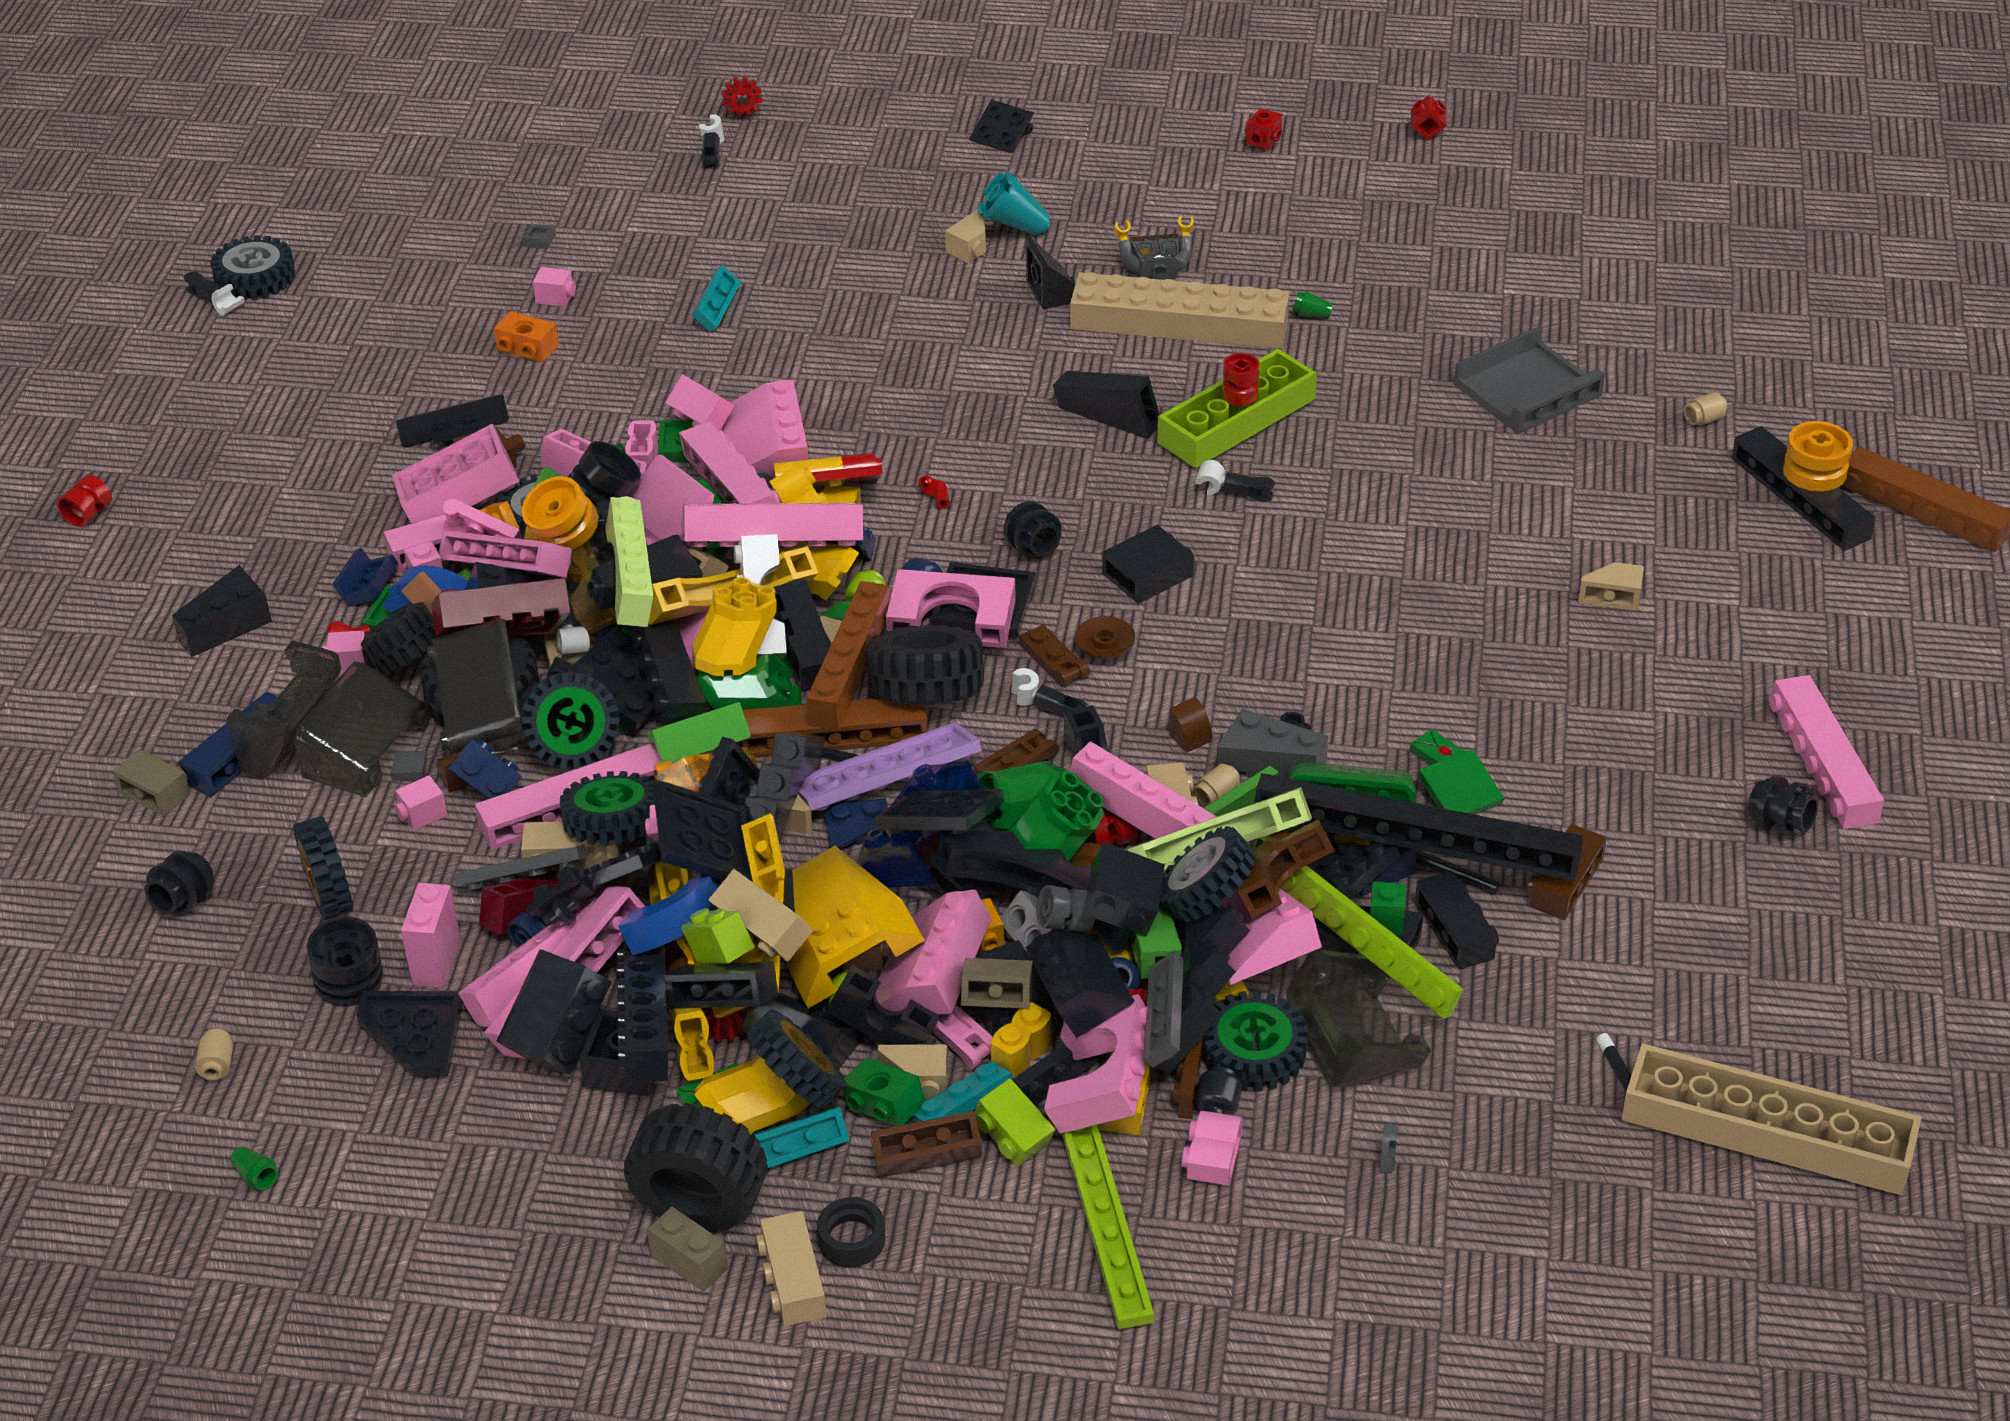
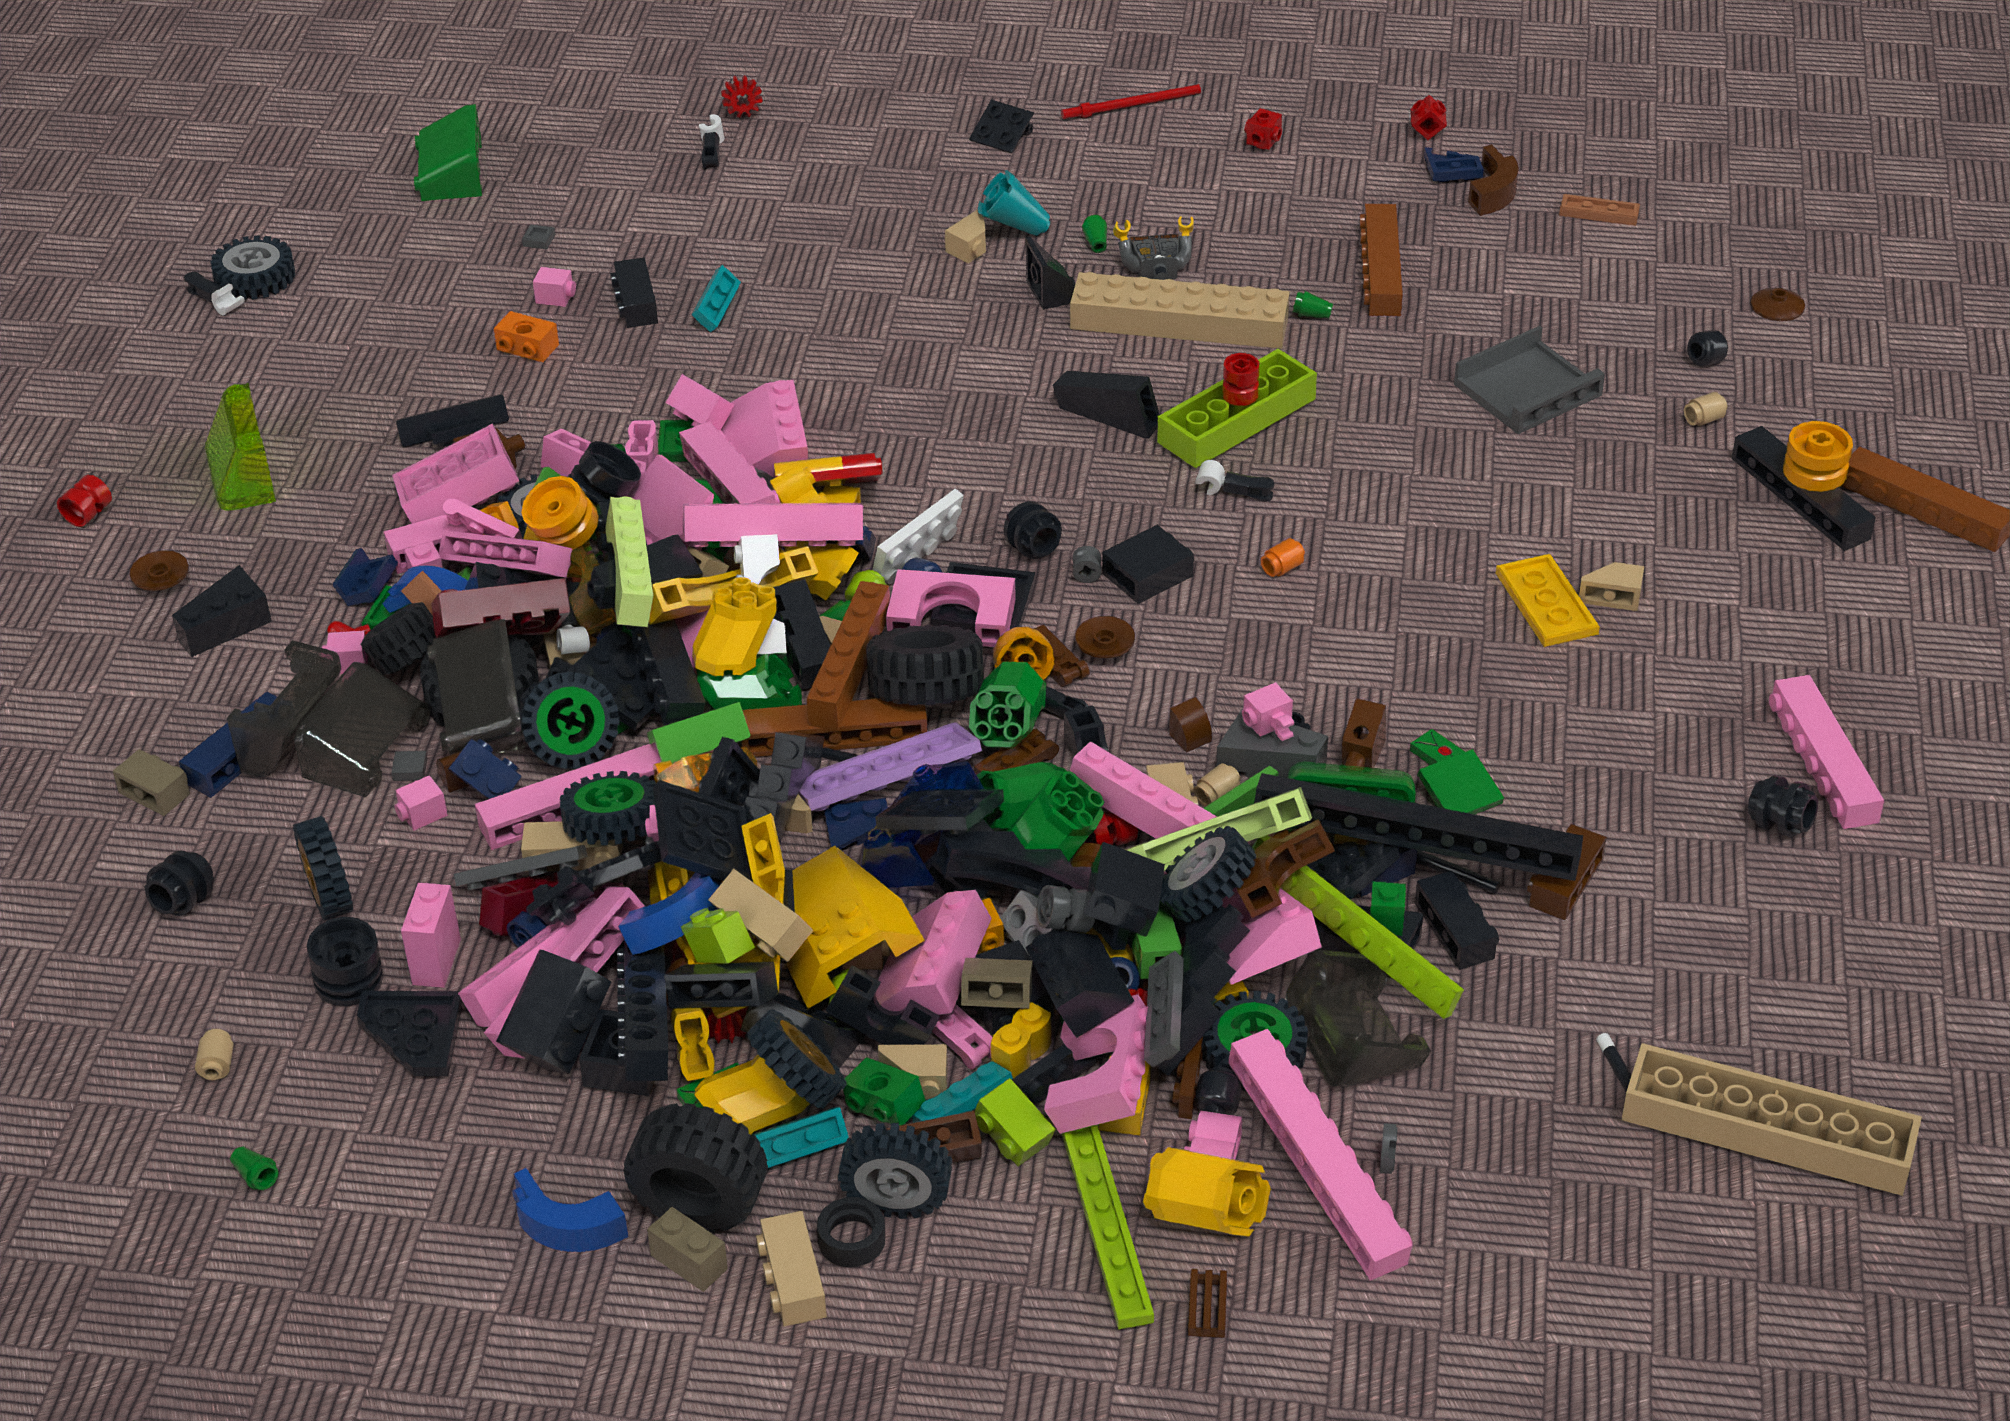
red arm [918,475,950,509] -> none
none -> reddish brown dish [130,550,189,591]
none -> clear neon green windscreen [205,383,276,511]
none -> green windscreen [414,104,482,201]
none -> blue arch [512,1168,628,1252]
none -> black brick [610,257,658,328]
none -> black wheel [838,1123,952,1219]
none -> white plate [872,489,964,584]
none -> green brick [969,662,1046,749]
none -> light orange cylinder [993,627,1054,680]
none -> red bar [1061,84,1201,119]
none -> dark grey wheel [1073,546,1101,583]
none -> green cone [1082,215,1107,253]
none -> yellow brick [1143,1147,1271,1236]
none -> reddish brown tile [1188,1269,1227,1338]
none -> bright pink brick [1228,1029,1412,1281]
none -> bright pink brick [1242,682,1294,741]
none -> orange brick [1261,538,1305,577]
none -> reddish brown torso [1342,698,1386,768]
none -> dark orange brick [1359,204,1403,316]
none -> dark blue wing [1424,147,1484,182]
none -> reddish brown arch [1468,144,1519,216]
none -> yellow tile [1496,554,1600,647]
none -> nougat tile [1559,194,1640,226]
none -> black head [1687,330,1728,367]
none -> reddish brown dish [1751,288,1805,321]

